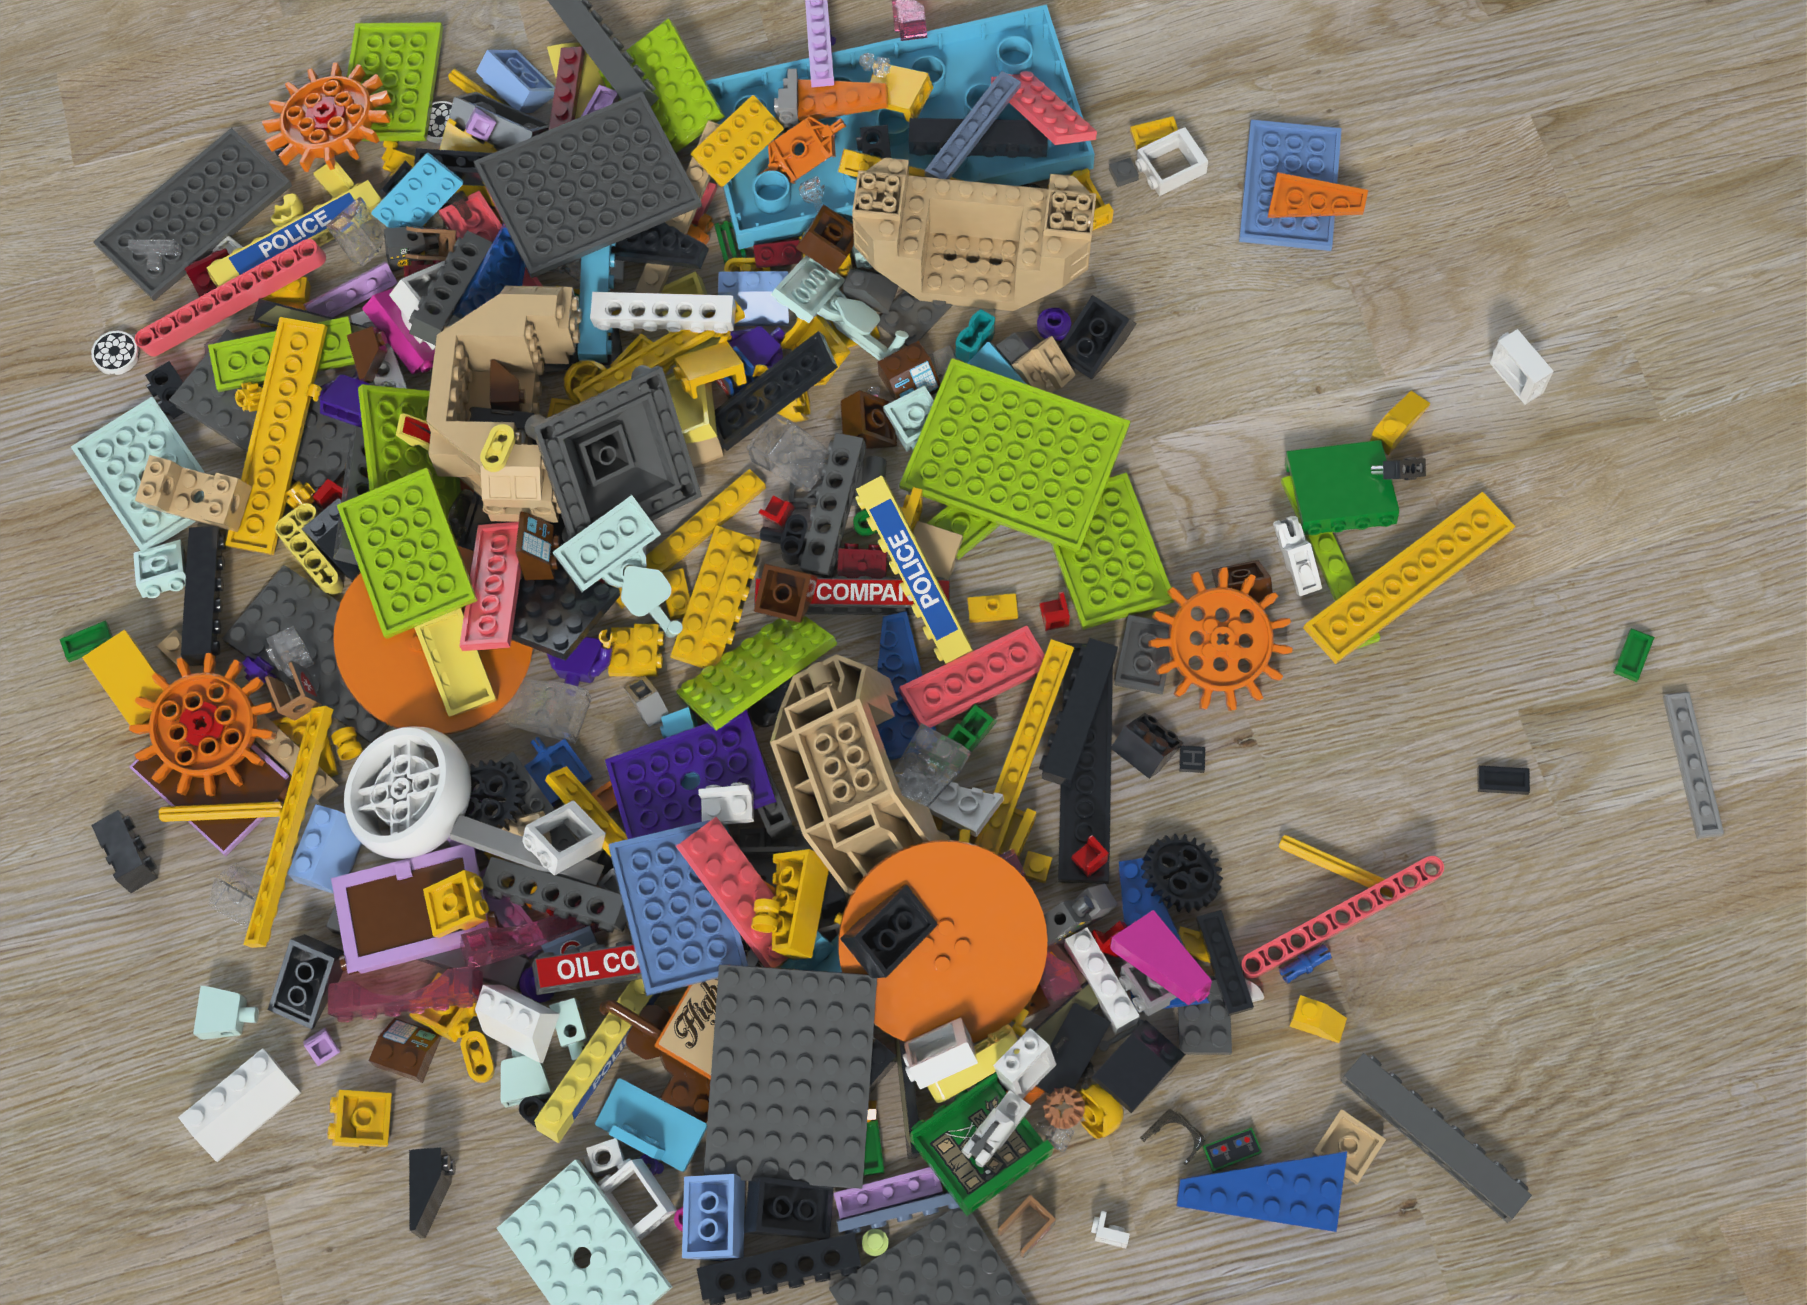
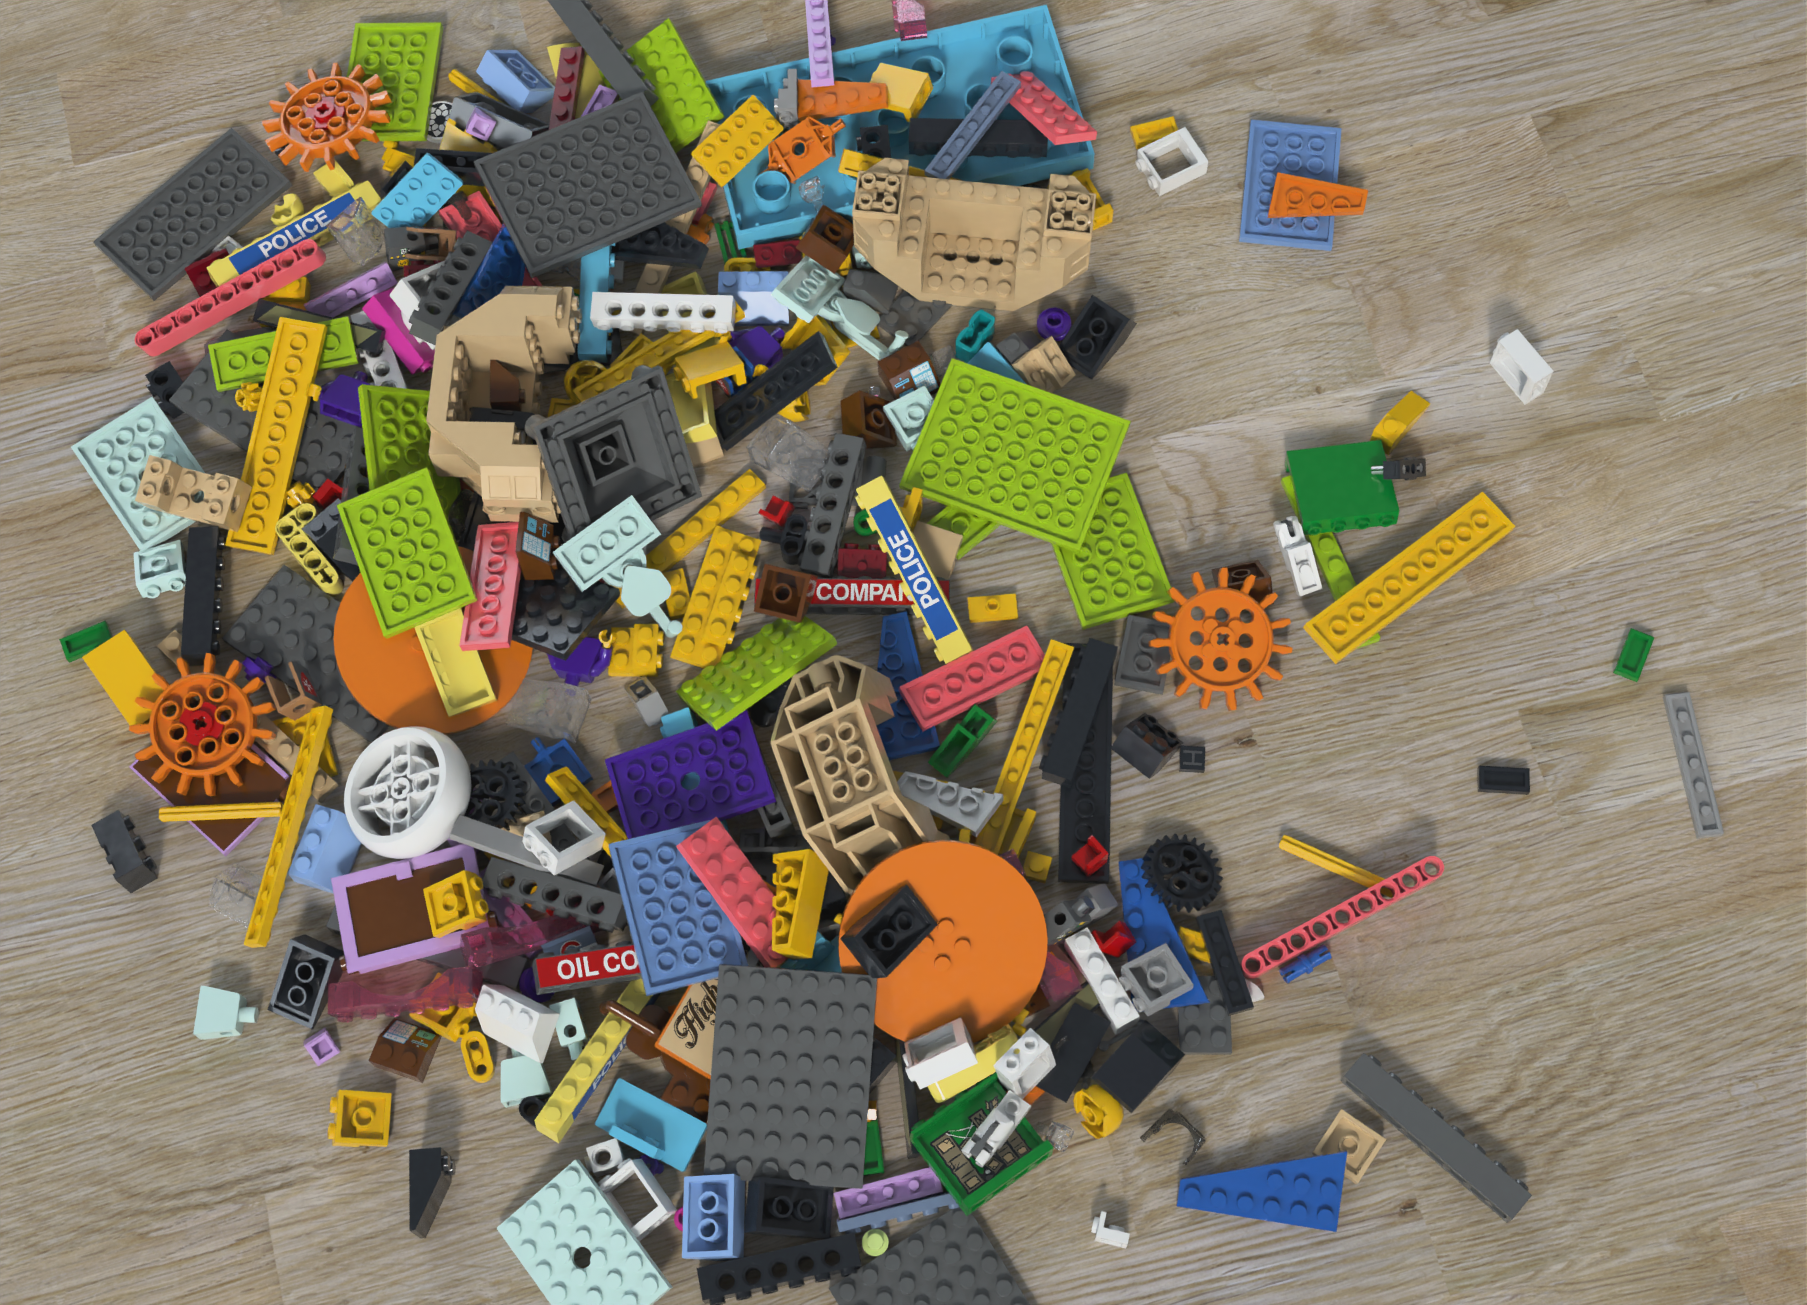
white tile [91,331,139,375] -> none
clear tile [128,240,181,270] -> none
white slope [178,1048,301,1162] -> none
clear brick [266,626,315,677] -> none
yellow wheel [331,727,363,760] -> none
reddish brown slope [347,326,388,383] -> none
slope [396,413,431,451] -> none
light yellow plate [480,424,516,472] -> none
white bracket [699,783,754,825] -> none
yellow wheel [751,899,780,933] -> none
clear bar [859,52,891,78] -> none
clear slope [893,723,972,807] -> none
medium nougat piece [998,1195,1056,1258] -> none
red panel [1039,592,1070,631] -> none
nougat gear [1043,1086,1085,1129] -> none
dark grey plate [1109,157,1139,188] -> none
dark pink slope [1110,910,1212,1005] -> none
tile [1202,1128,1262,1172] -> none
yellow slope [1289,995,1347,1043] -> none

